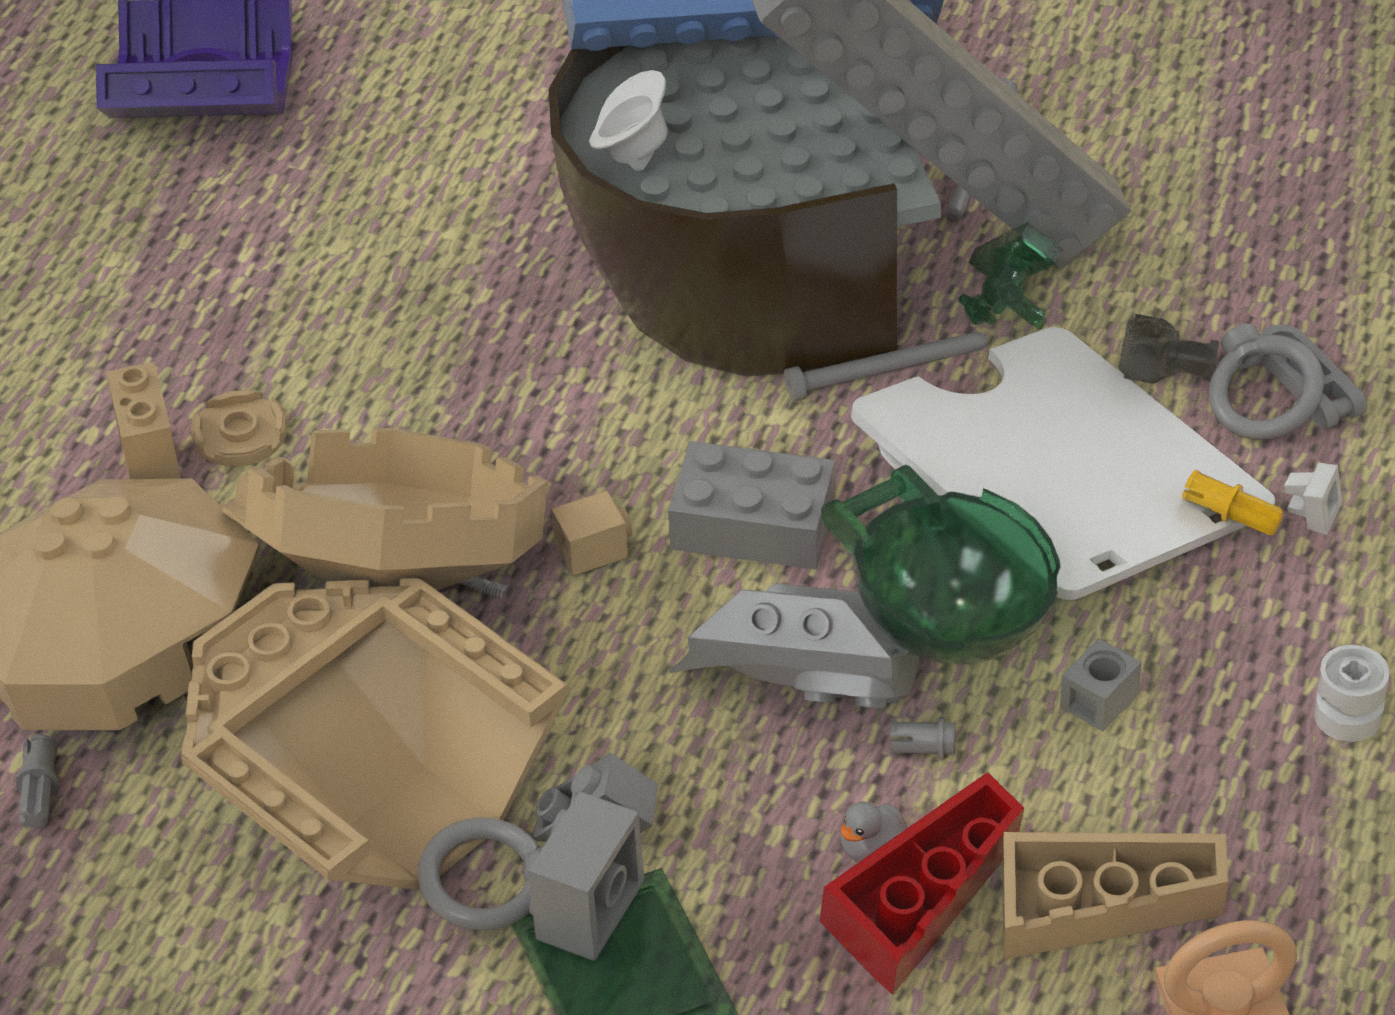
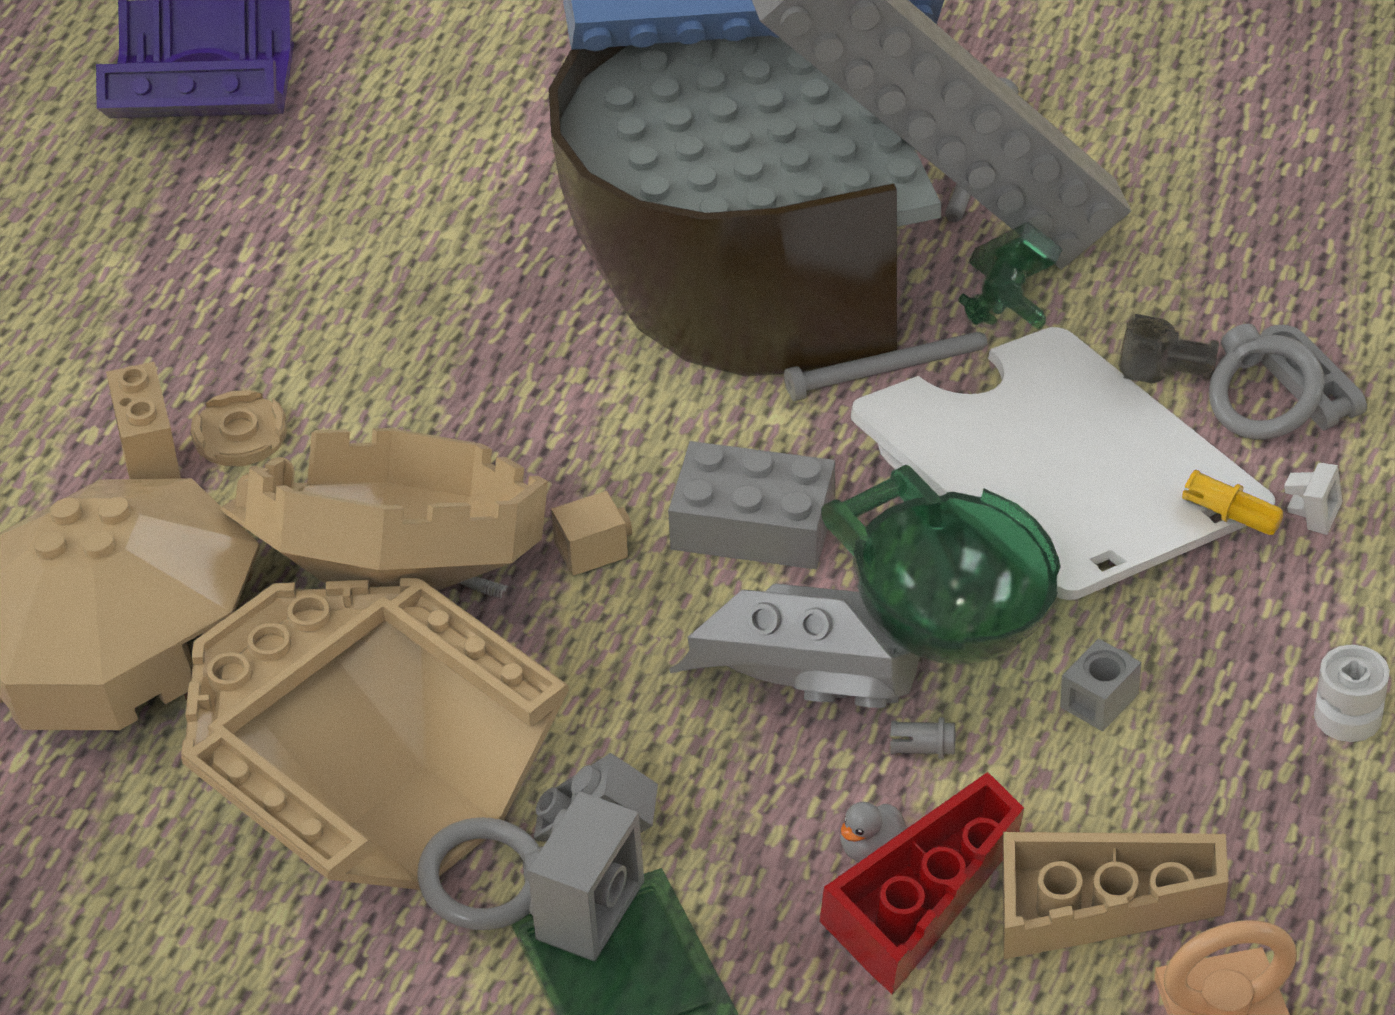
light grey axle [15,734,58,828] -> none
white piece [589,70,668,171] -> none

